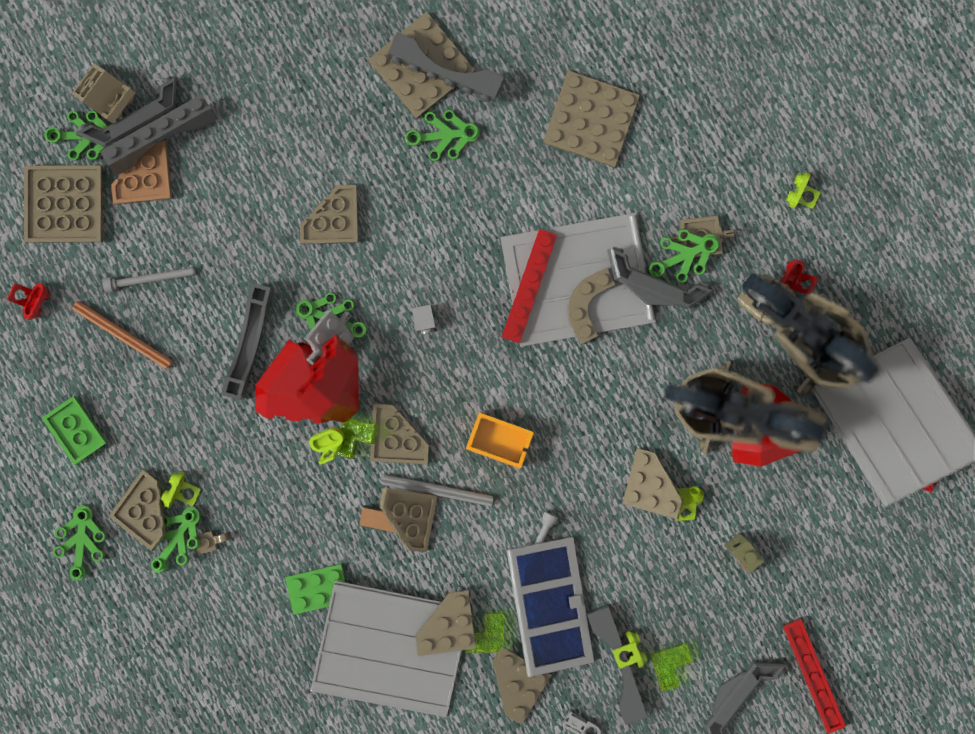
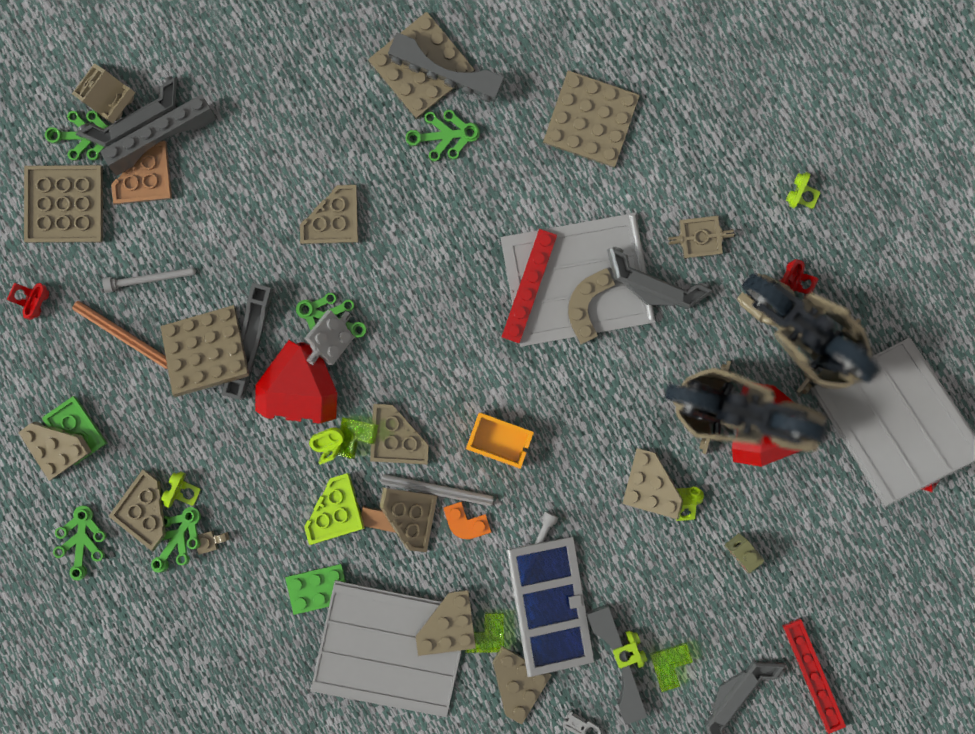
red panel [297,334,359,423] -> none
light grey brick [412,305,436,335] -> none
bright green plant [649,228,719,283] -> none
none -> dark tan plate [18,421,92,481]
none -> dark tan plate [160,305,249,397]
none -> lime plate [304,473,365,545]
none -> orange plate [443,501,491,539]

